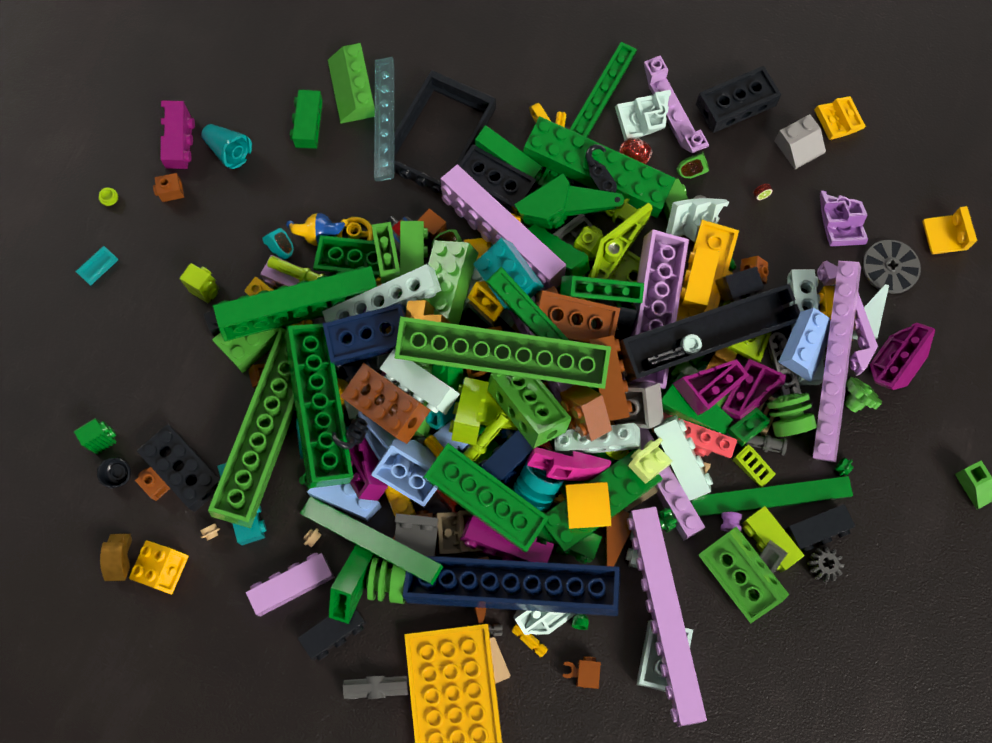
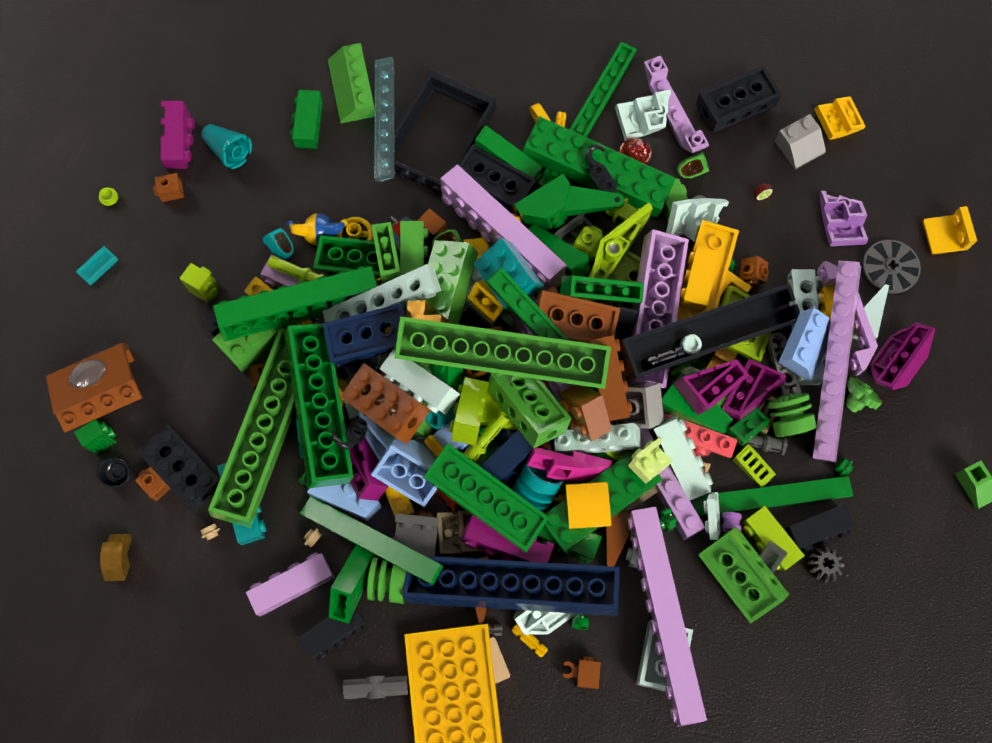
yellow bracket [129,540,189,595] -> none
black brick [715,266,764,303] -> none
none -> dark orange panel [46,343,143,433]
none -> light aqua plate [704,492,721,540]

